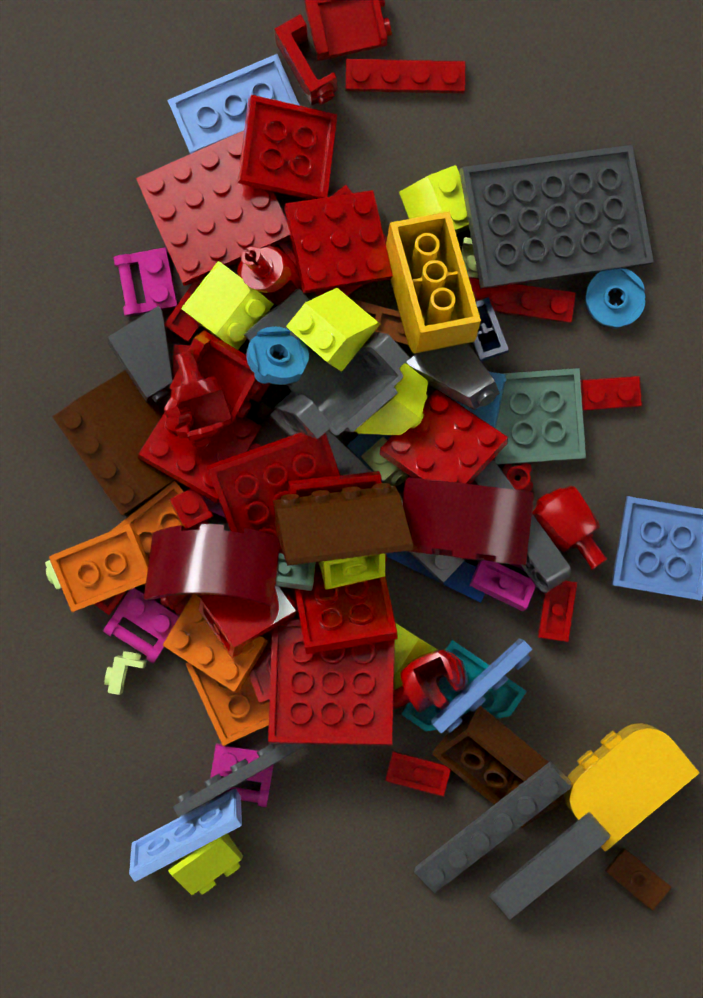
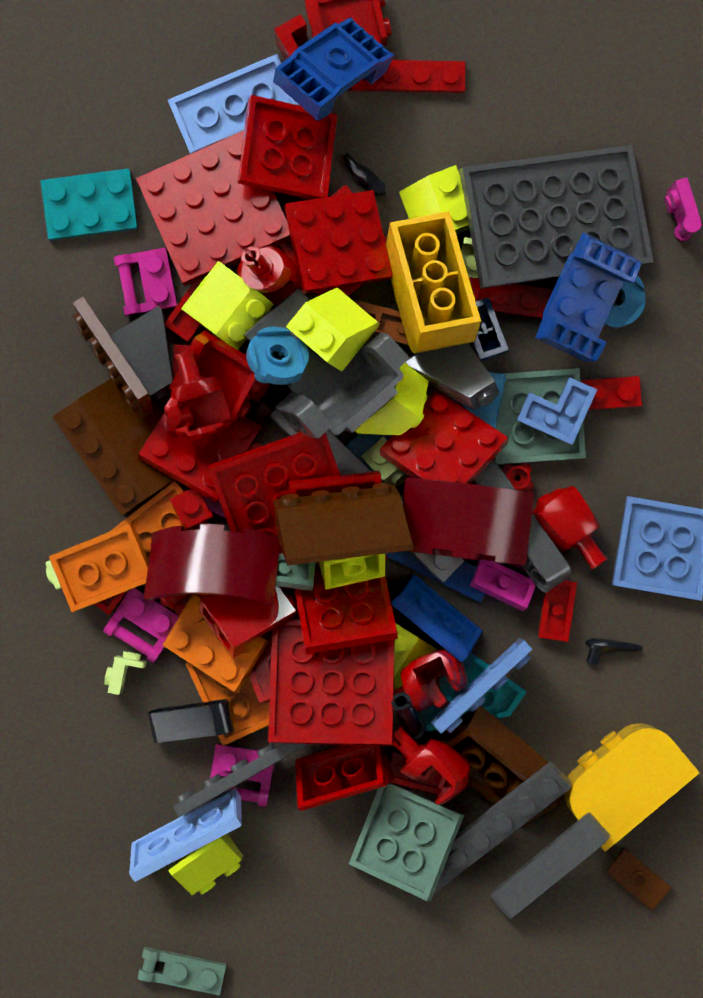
none -> teal plate [40,168,138,241]
none -> reddish brown plate [73,297,154,419]
none -> sand green plate [137,947,227,996]
none -> black beam [148,699,234,743]
none -> blue plate [273,17,394,121]
none -> red slope [295,745,394,811]
none -> black bar [344,153,386,195]
none -> sand green plate [349,782,464,901]
none -> blue tile [391,574,483,663]
none -> black pin [391,692,428,745]
none -> red piece [393,726,470,805]
none -> medium blue plate [516,377,597,445]
none -> blue plate [535,232,641,362]
none -> black bar [585,638,643,665]
none -> dark pink plate [664,177,702,242]

